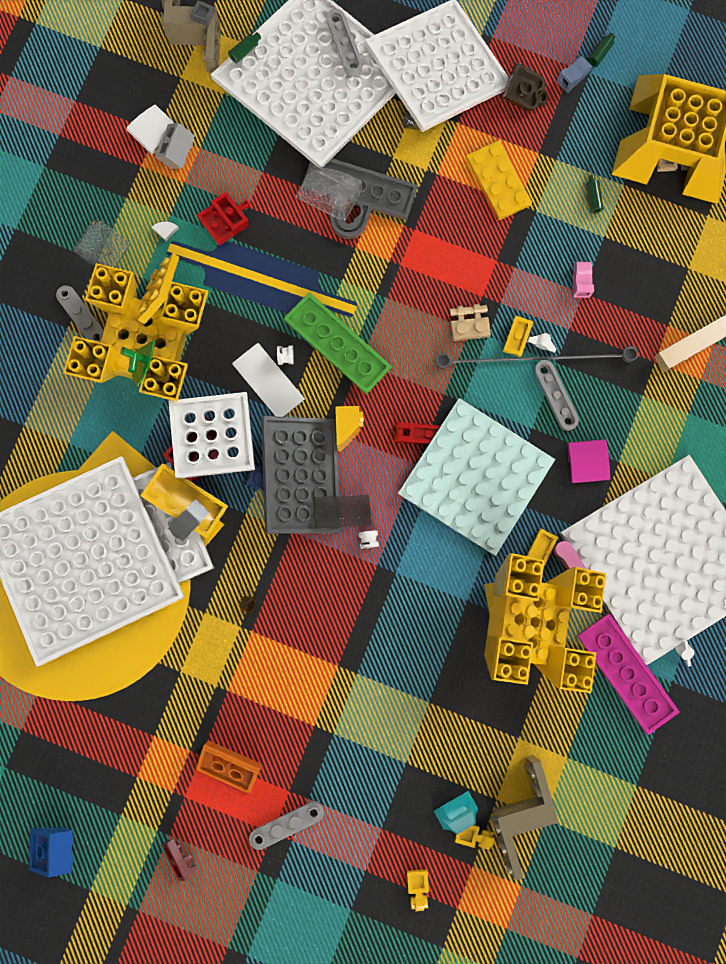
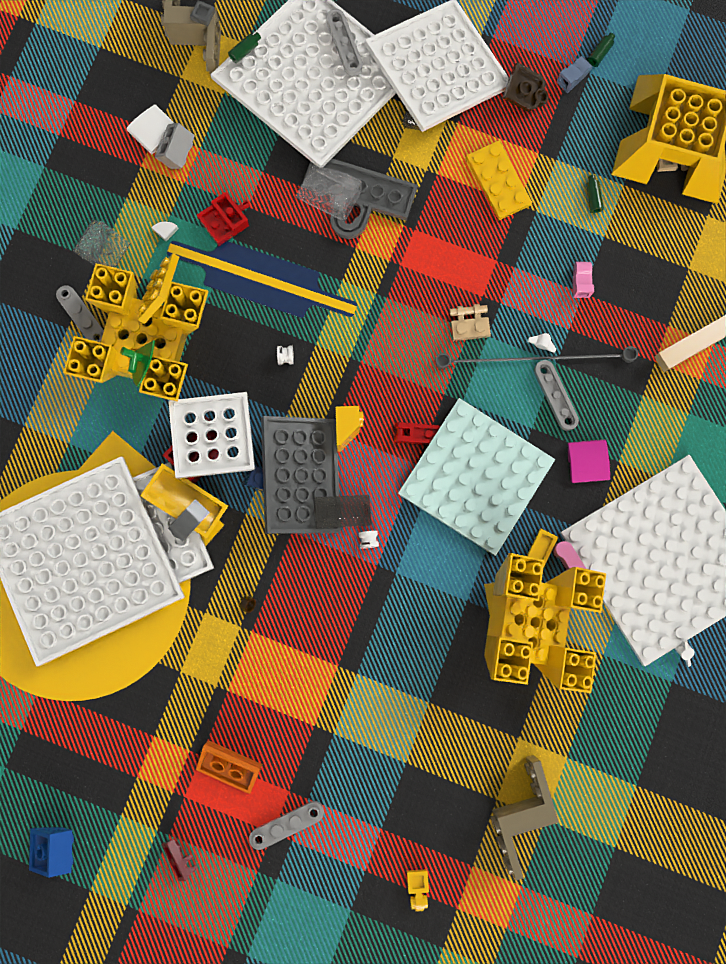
white sticker [232,343,305,417] -> none
bright green plate [284,292,392,395] -> none
teal slope [434,791,478,834] -> none
yellow plate [454,825,495,850] -> none
yellow plate [503,316,533,358] -> none
dark pink plate [576,613,679,735] -> none

